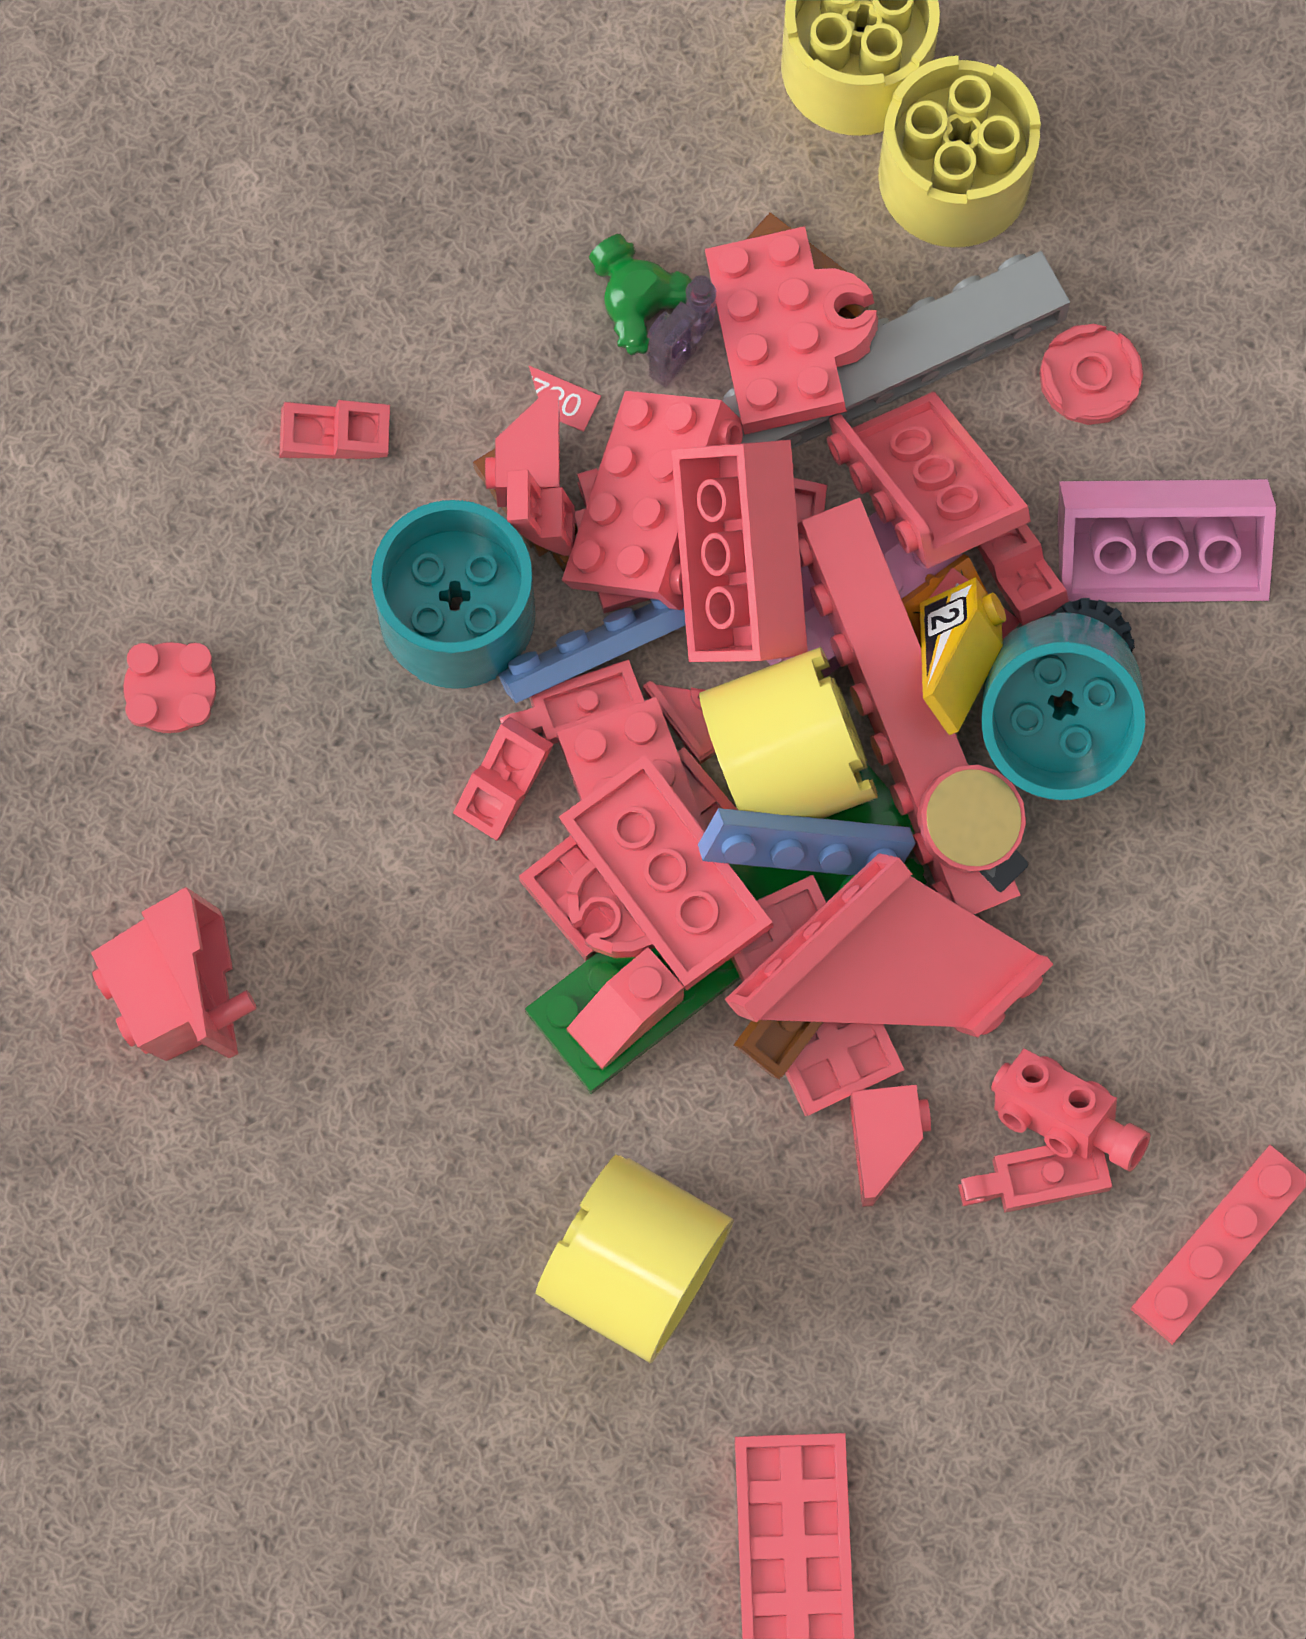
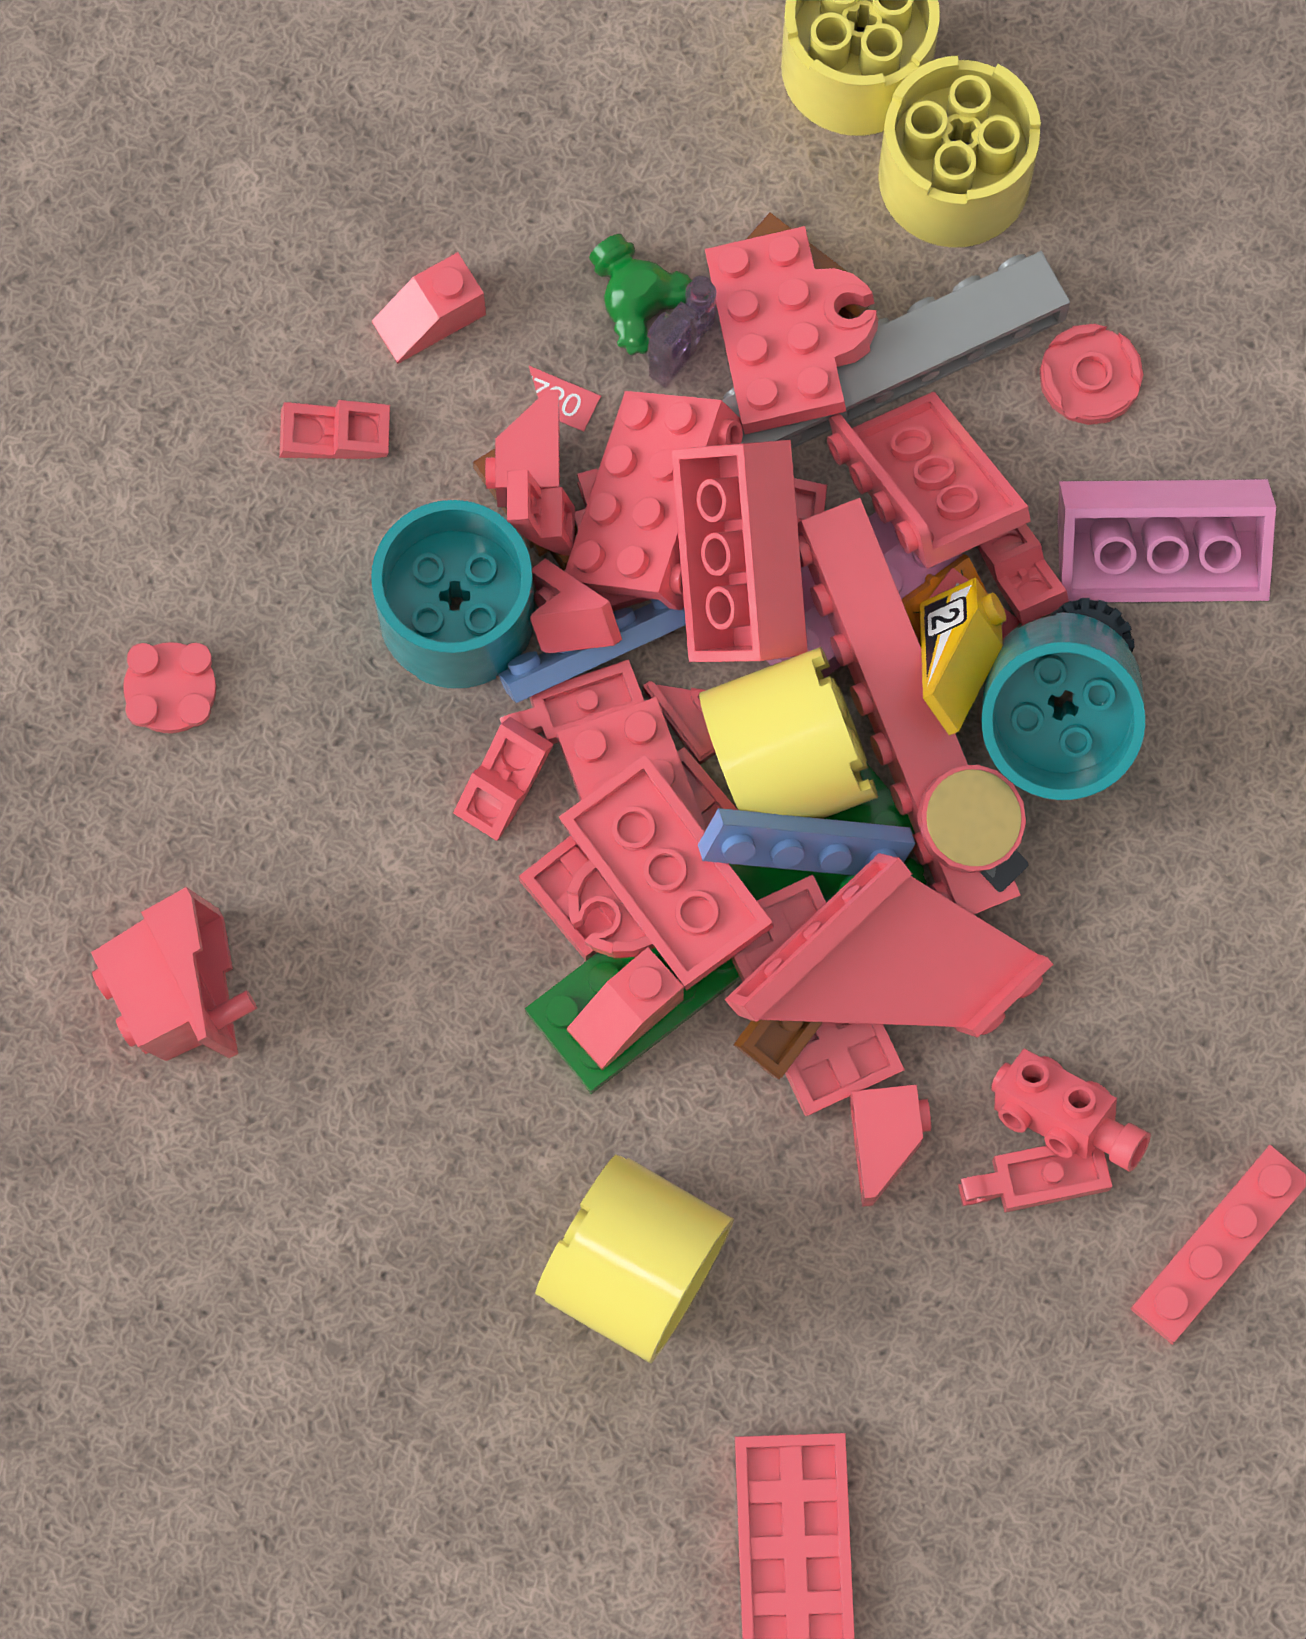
none -> coral slope [372,252,486,364]
none -> coral slope [530,558,622,653]

